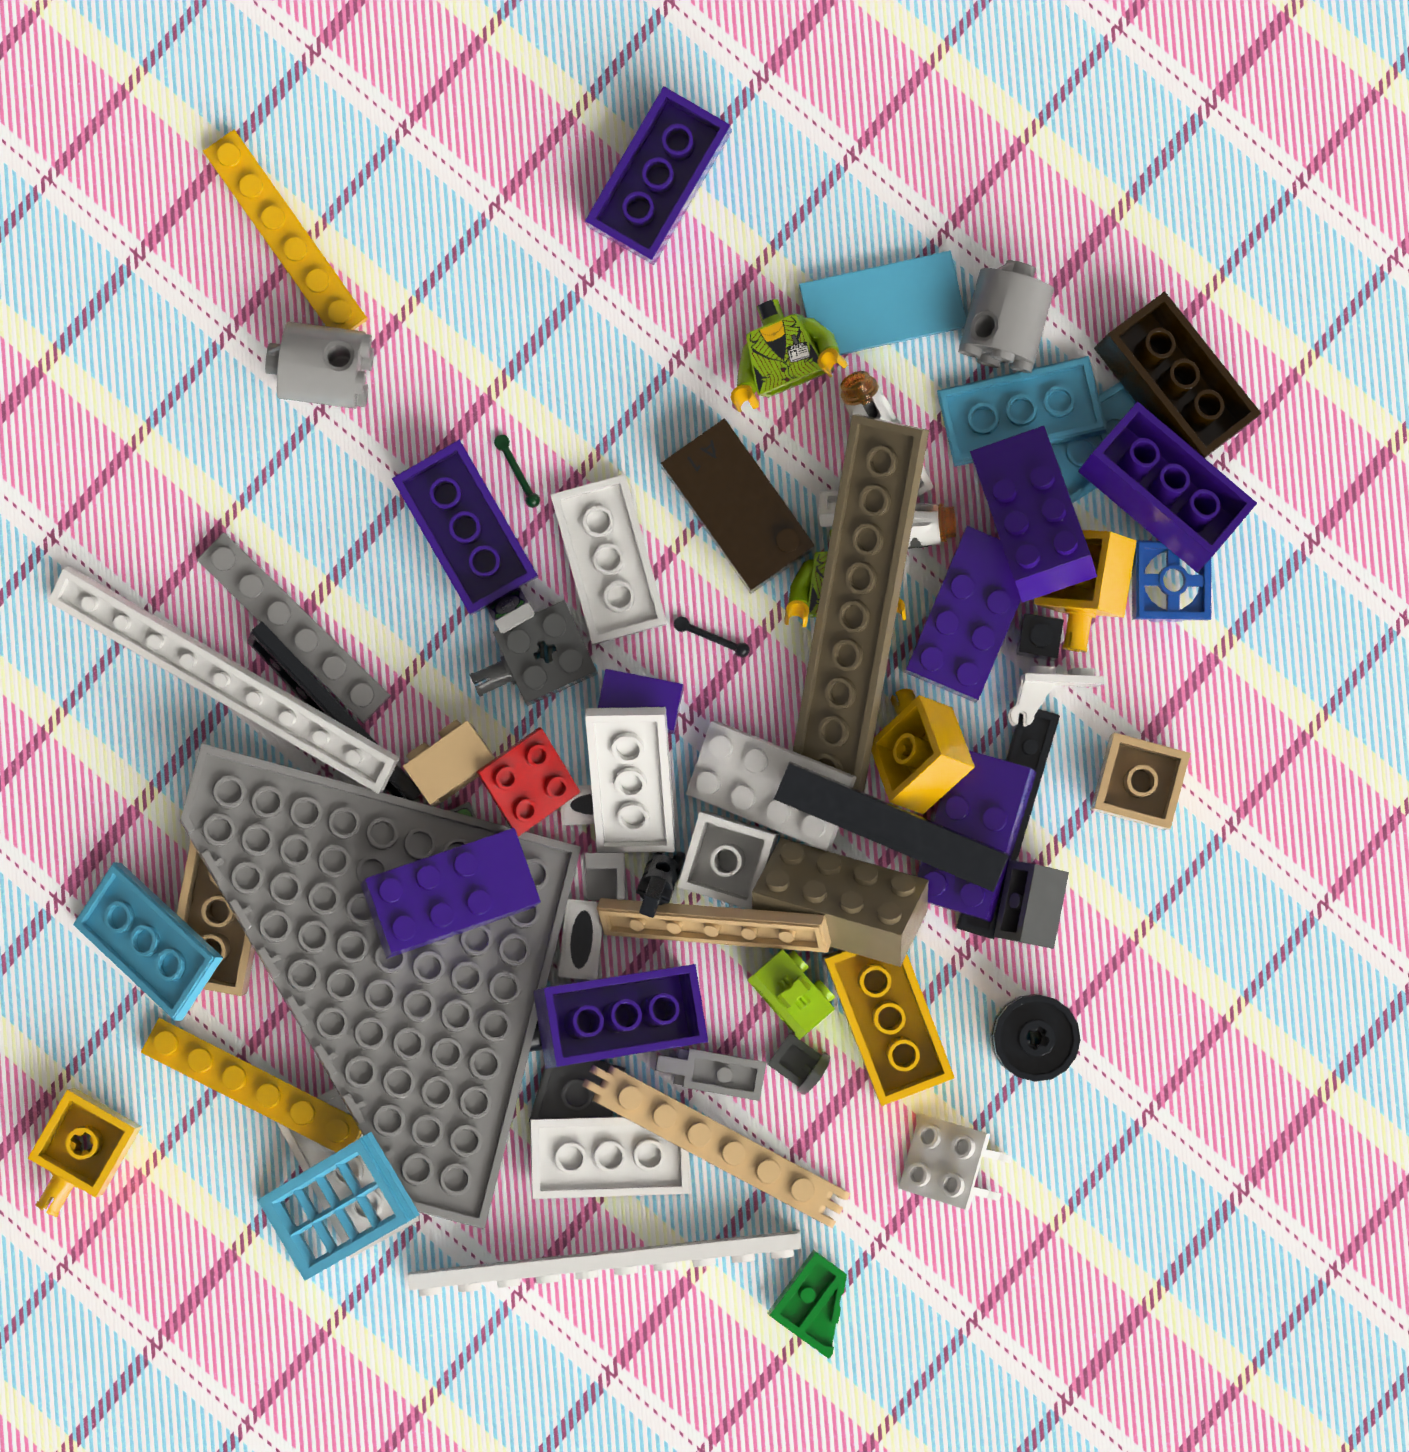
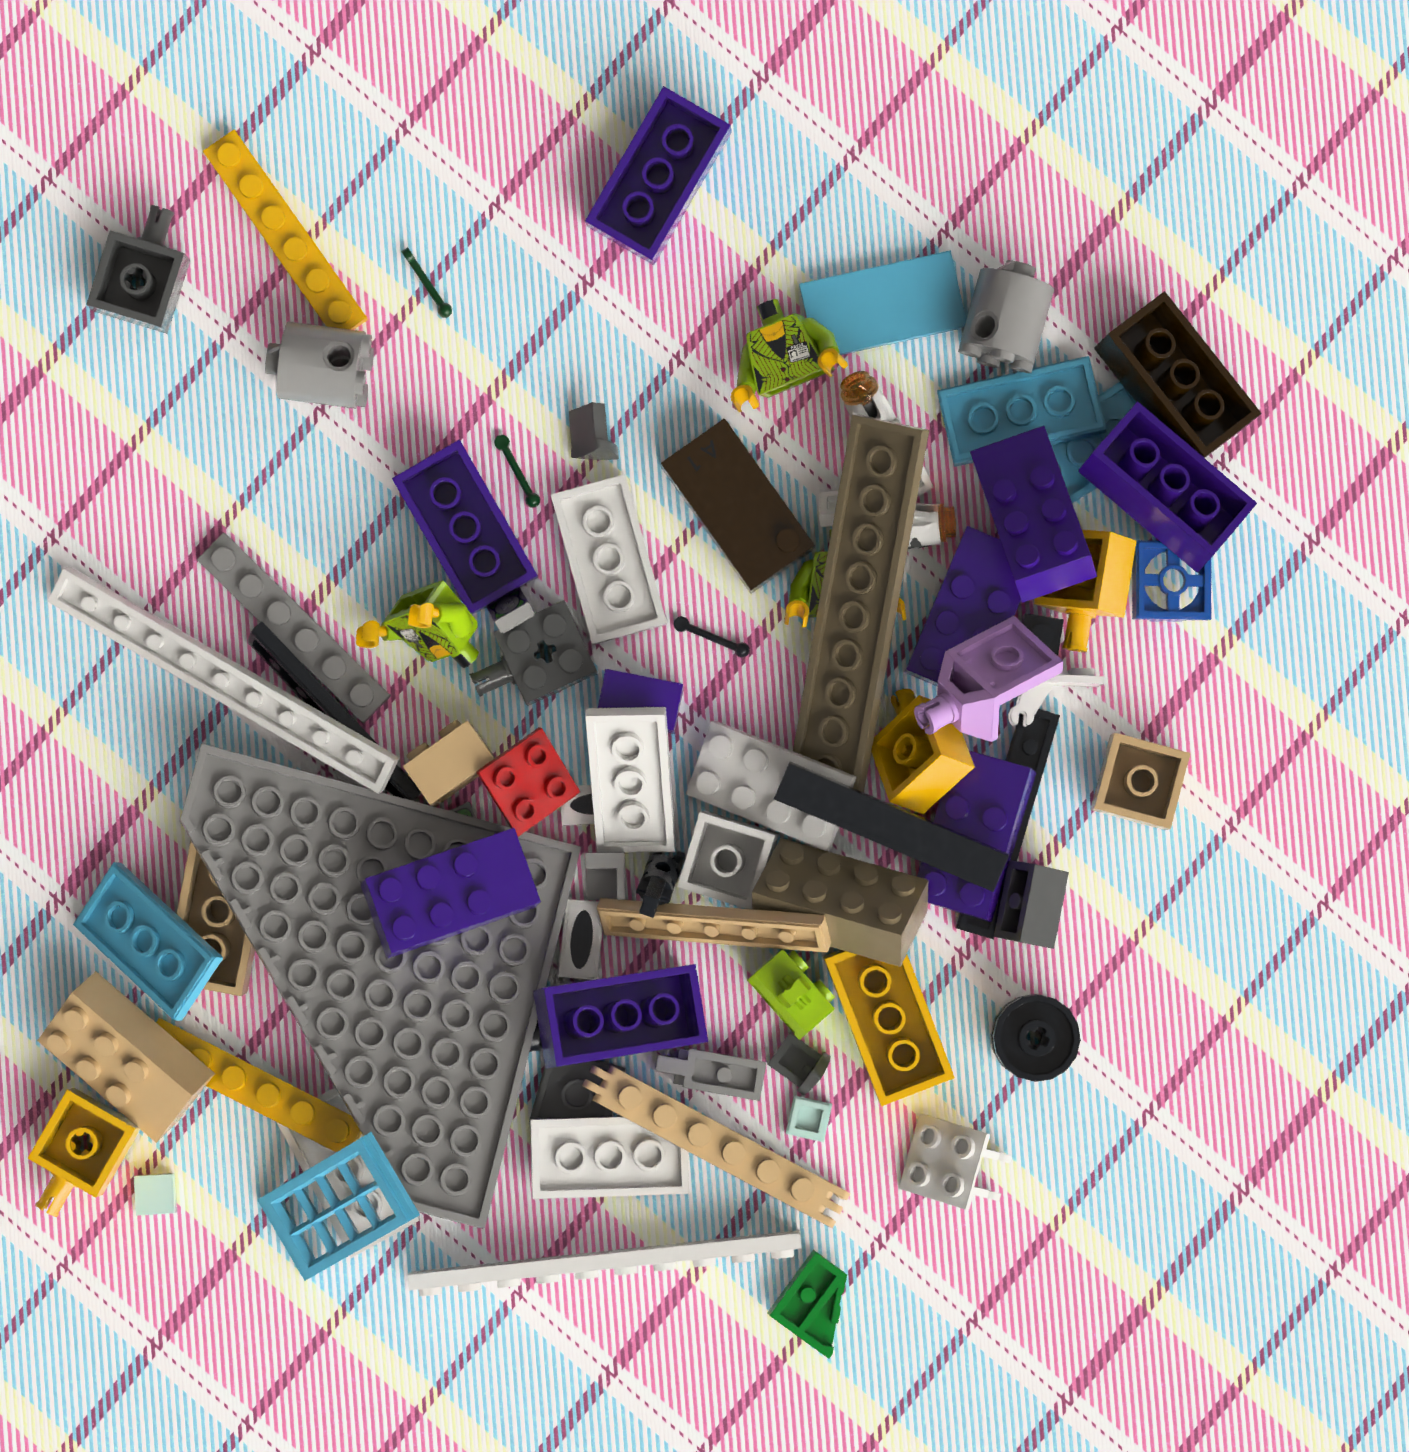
none -> tan brick [37,971,215,1143]
none -> dark grey brick [86,205,190,334]
none -> light aqua tile [134,1173,177,1216]
none -> lime torso [356,580,479,668]
none -> dark green hinge [401,247,452,318]
none -> dark grey tile [569,402,619,460]
none -> light aqua tile [786,1095,832,1142]
none -> lavender plate [914,616,1063,742]

